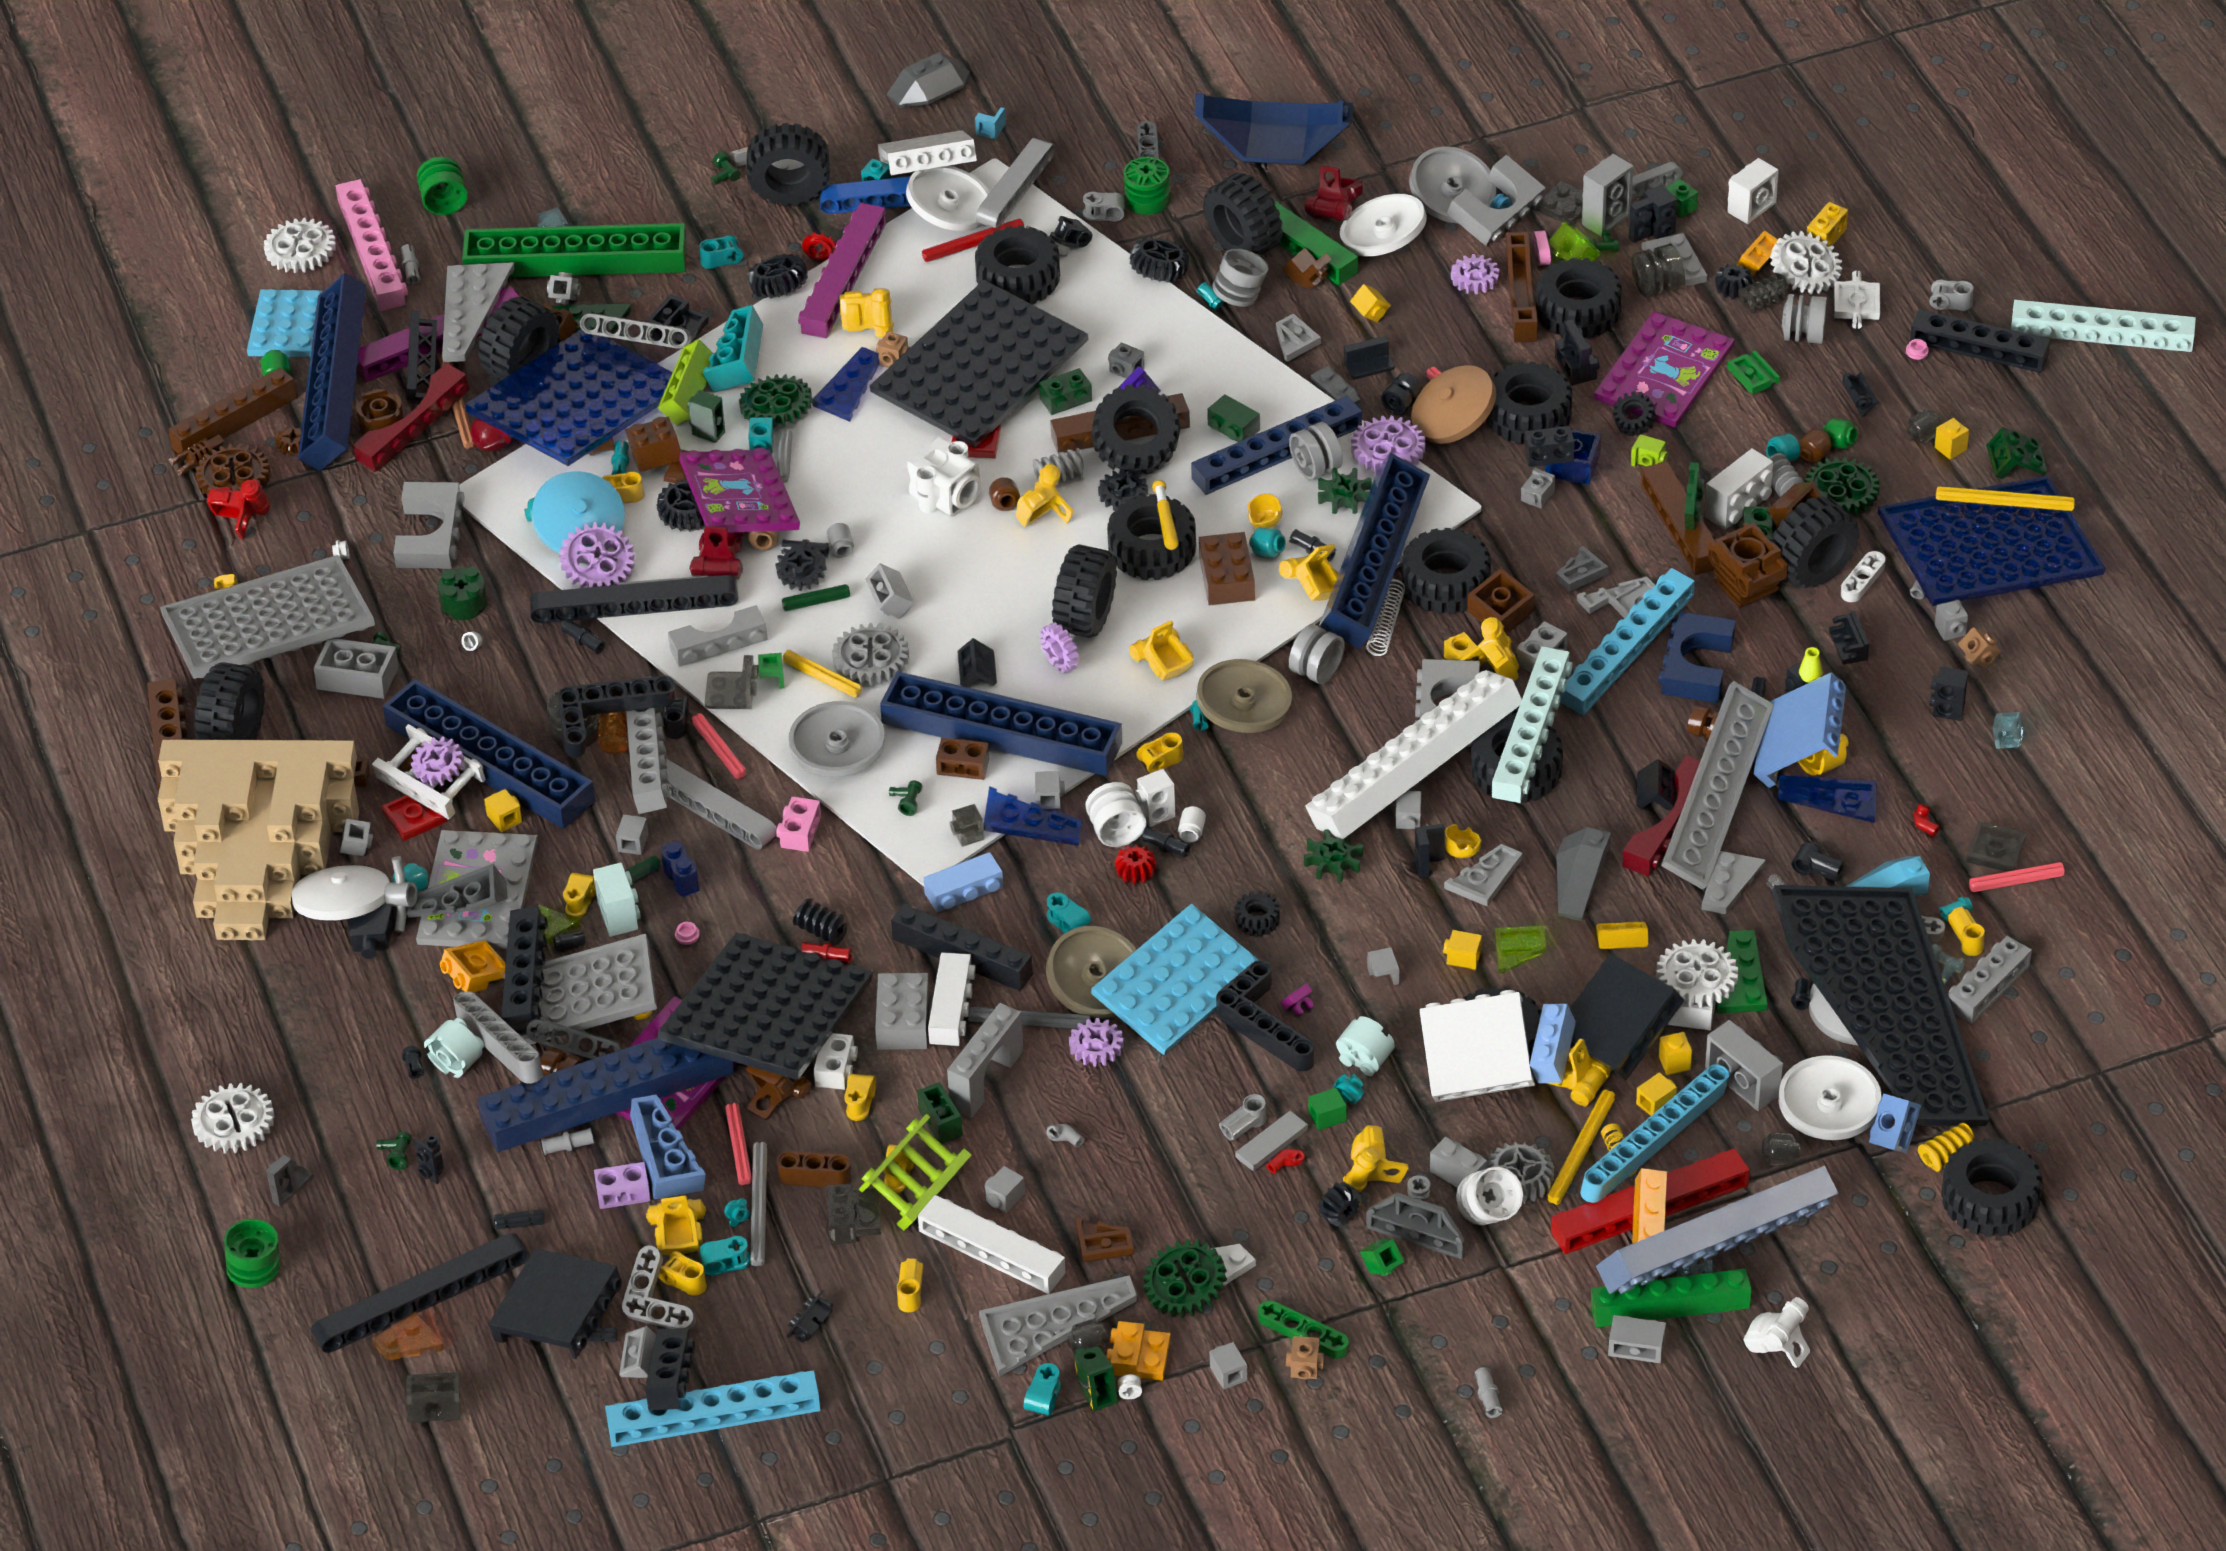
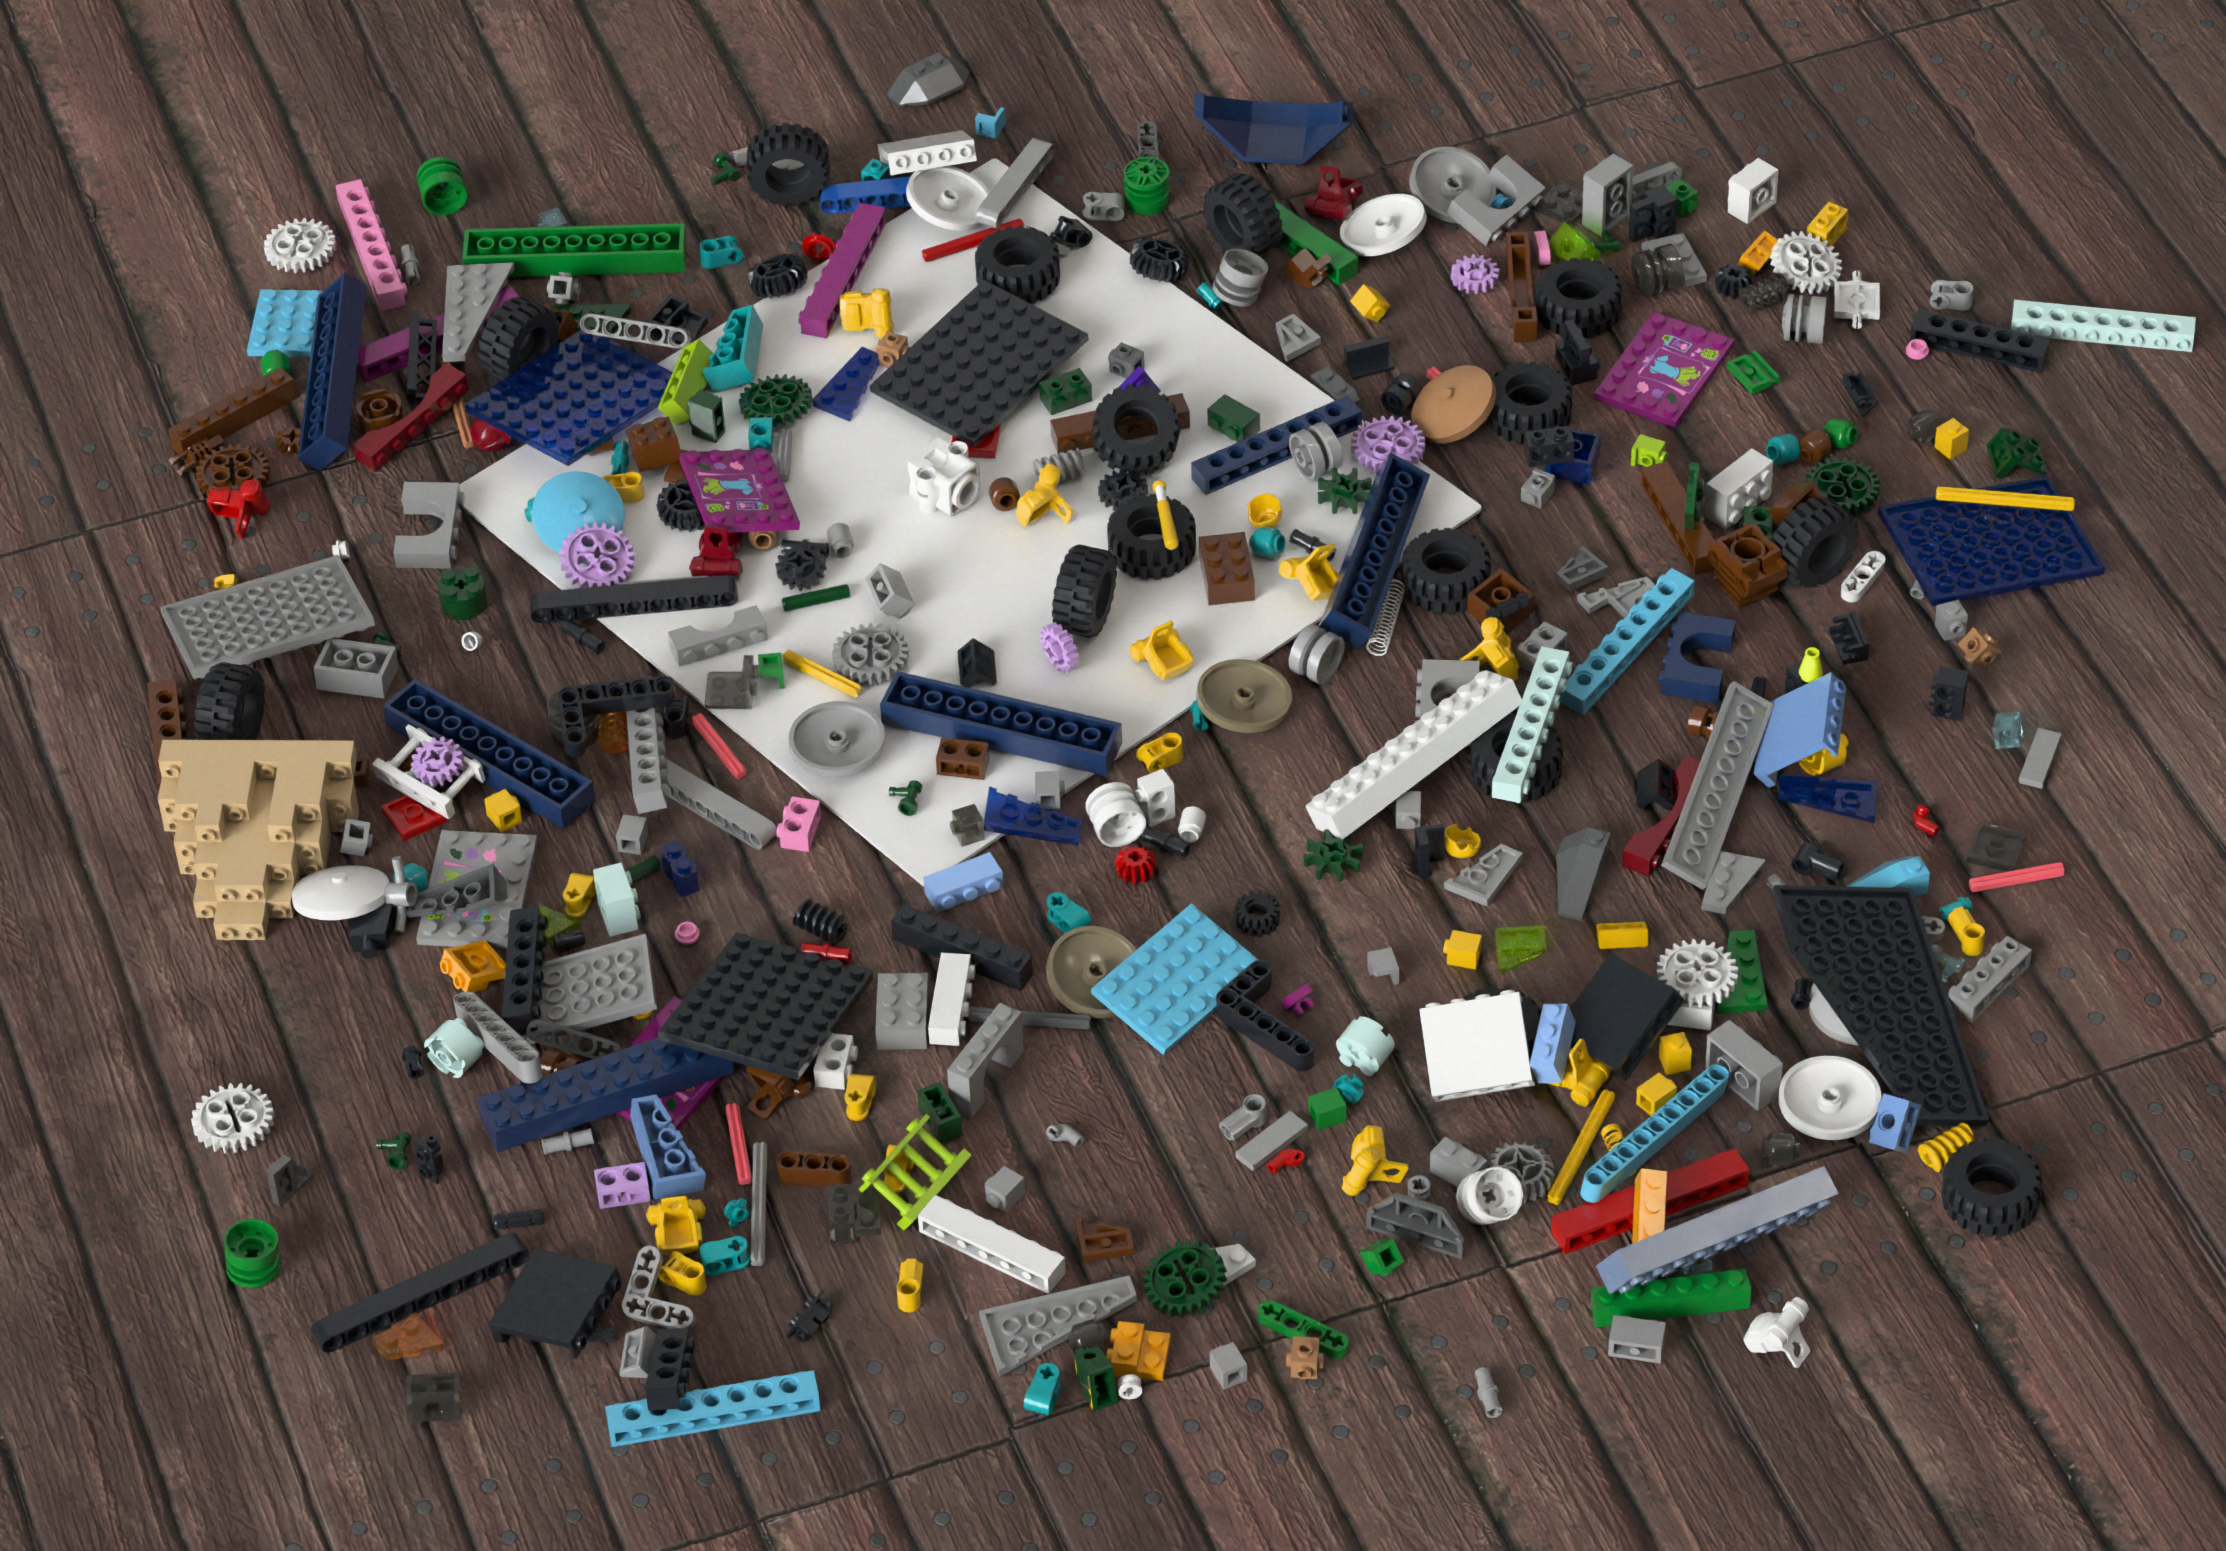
lavender gear [1069,1018,1124,1067] -> none
black gear [1318,1181,1362,1227] -> none
yellow brick [1444,632,1479,661] -> none
black tyre [1613,391,1656,436] -> none
light grey piece [1769,453,1804,497] -> none
none -> black axle [1486,592,1529,620]
none -> light grey tile [2019,728,2062,789]

